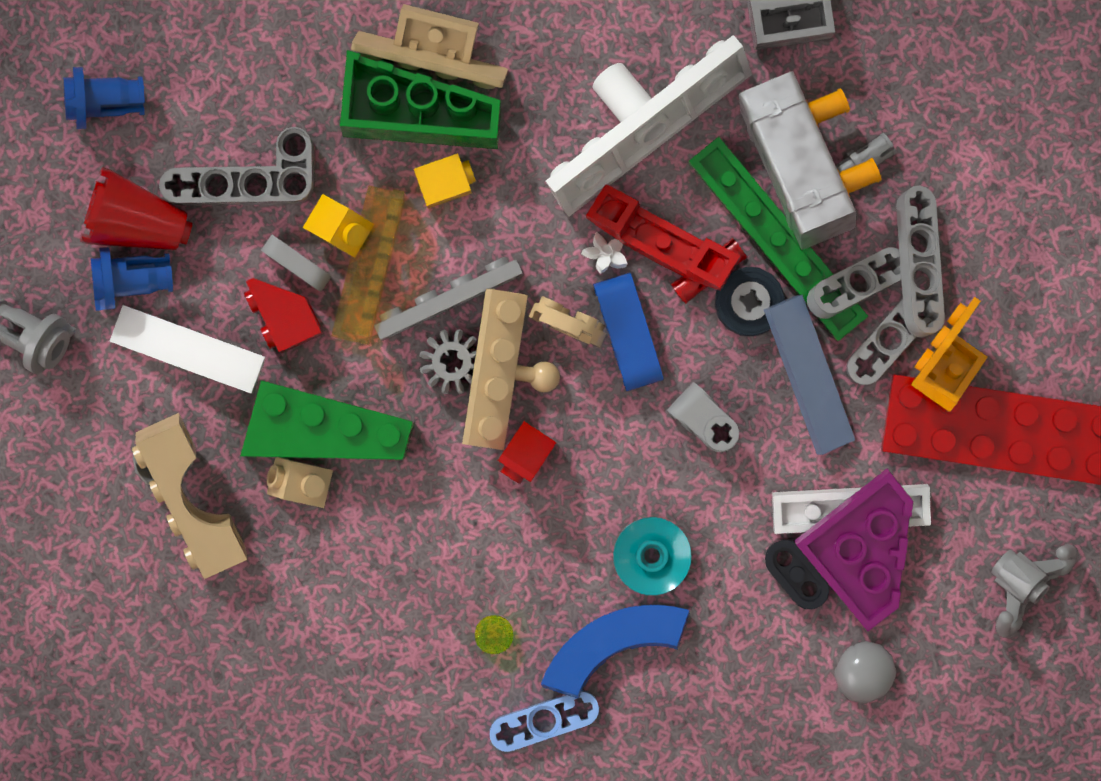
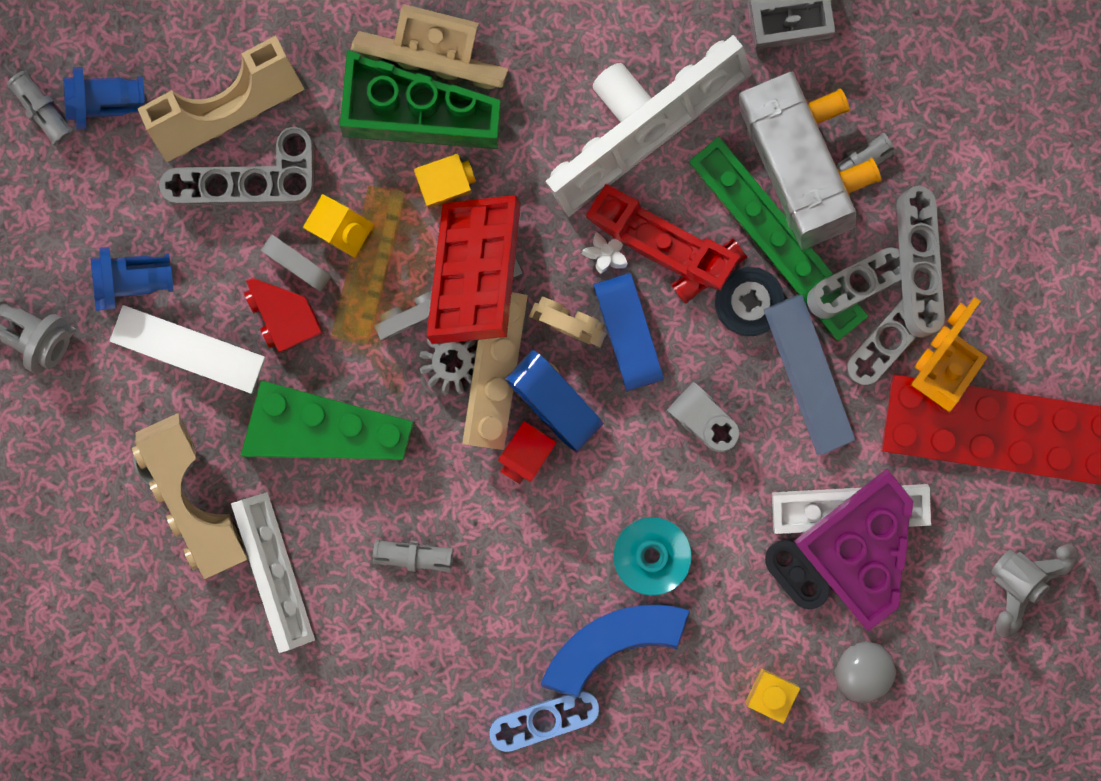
red cone [80,167,193,250] -> none
tan bracket [267,457,333,508] -> none
clear neon green plate [475,615,514,654] -> none
none -> light grey pin [6,70,74,146]
none -> tan arch [137,35,305,163]
none -> white plate [231,492,315,653]
none -> light grey pin [373,539,454,573]
none -> red plate [427,195,521,344]
none -> blue beam [505,350,604,452]
none -> yellow brick [745,668,800,724]

